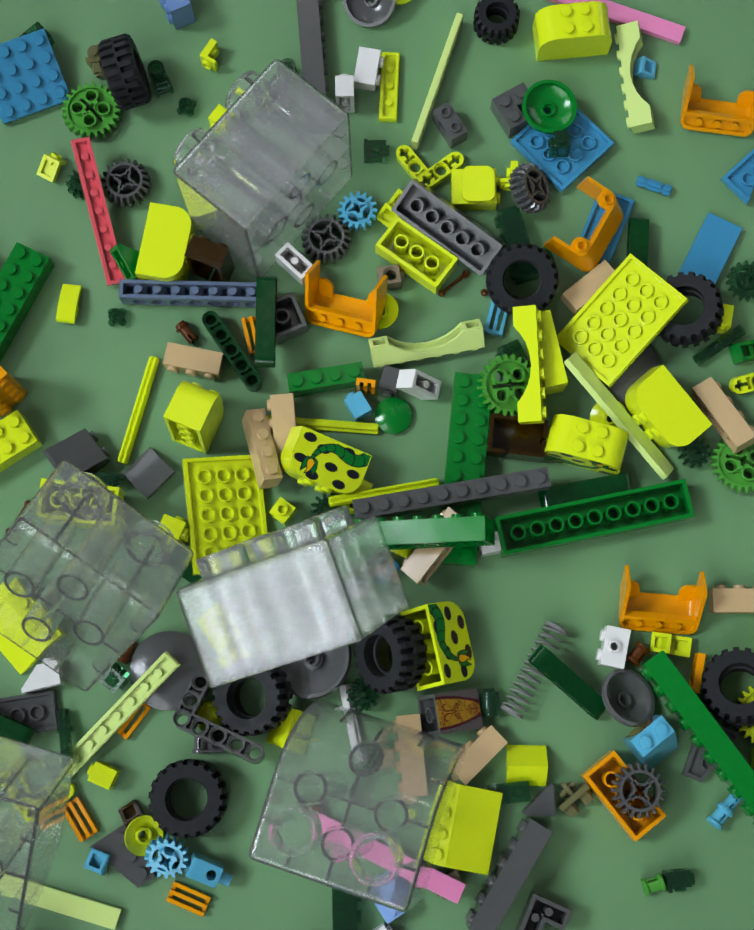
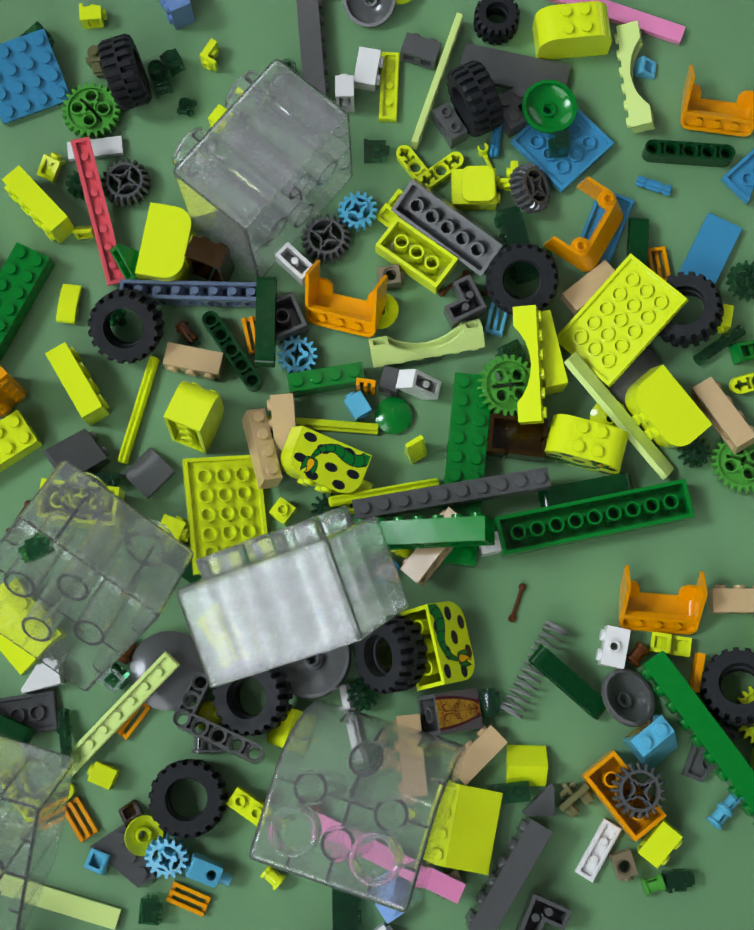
none -> neon yellow brick [2,165,75,245]
none -> clear green brick [18,532,55,563]
none -> neon yellow brick [45,342,110,426]
none -> white tile [67,136,124,162]
none -> neon yellow slope [73,225,95,240]
none -> neon yellow brick [79,3,107,29]
none -> black tyre [87,288,165,364]
none -> clear green brick [138,893,163,925]
none -> clear green brick [159,48,185,78]
none -> neon yellow brick [226,786,272,827]
none -> neon yellow bush [260,863,287,891]
none -> medium azure gear [277,335,318,374]
none -> dark grey brick [400,32,442,70]
none -> neon yellow slope [404,435,427,464]
none -> dark grey brick [443,274,487,329]
none -> black tyre [446,60,504,137]
none -> dark grey tile [460,43,571,89]
none -> neon yellow hand [478,143,493,168]
none -> dark azure axle [489,124,503,159]
none -> reddish brown hinge [508,583,526,622]
none -> white tile [574,818,622,883]
none -> dark tan brick [608,848,638,882]
none -> neon yellow brick [636,819,683,868]
none -> dark green beam [642,139,736,168]
none -> light orange tile [648,246,671,281]

